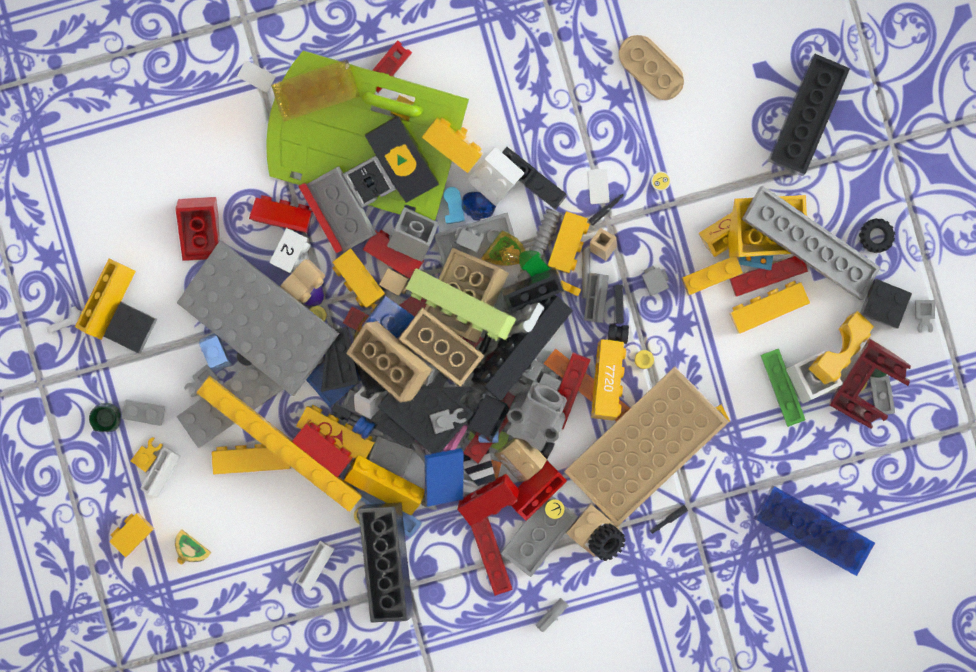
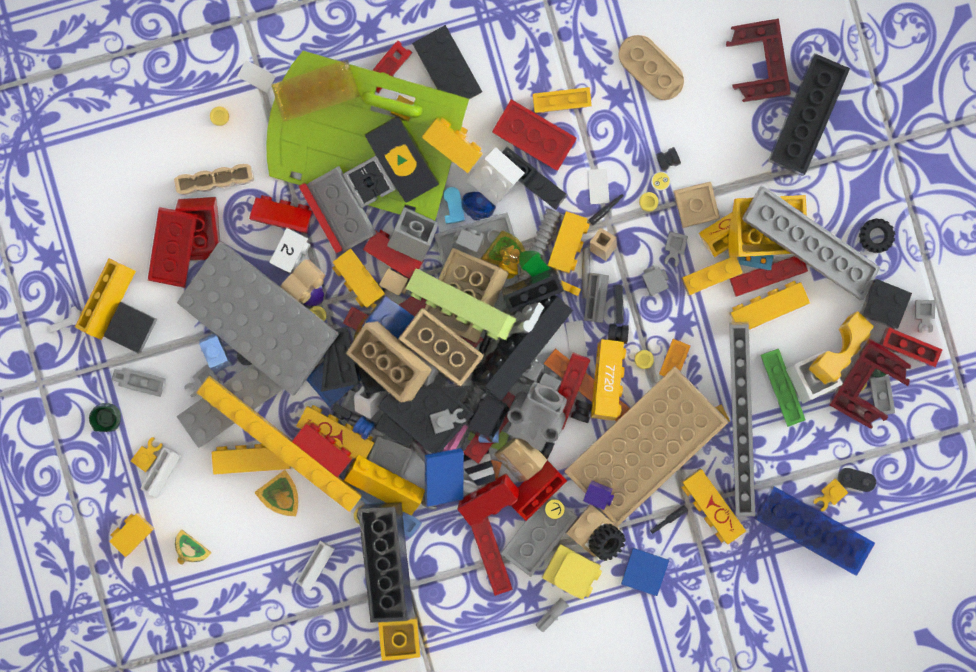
light grey brick [121,399,166,426] -> none
none -> light grey hinge [112,367,166,397]
none -> red tile [147,207,197,288]
none -> tan brick [174,164,254,195]
none -> light yellow tile [210,106,229,126]
none -> clear yellow shield [254,470,298,516]
none -> yellow brick [378,617,421,661]
none -> black plate [412,25,483,100]
none -> red plate [492,99,577,171]
none -> yellow tile [498,259,518,279]
none -> yellow plate [532,87,592,113]
none -> light yellow brick [542,543,602,600]
none -> white sticker [566,320,587,358]
none -> black wheel [571,399,592,423]
none -> dark purple brick [583,480,614,510]
none -> blue tile [621,548,669,596]
none -> light yellow tile [639,192,659,212]
none -> black wheel [656,147,681,172]
none -> light orange plate [659,339,691,376]
none -> light grey plate [664,231,688,267]
none -> tan plate [673,181,720,228]
none -> yellow brick [681,468,746,545]
none -> dark red wedge [726,18,791,102]
none -> light grey brick [729,322,755,517]
none -> yellow plate [813,478,848,512]
none -> black plate [838,468,876,492]
none -> red brick [879,327,943,367]

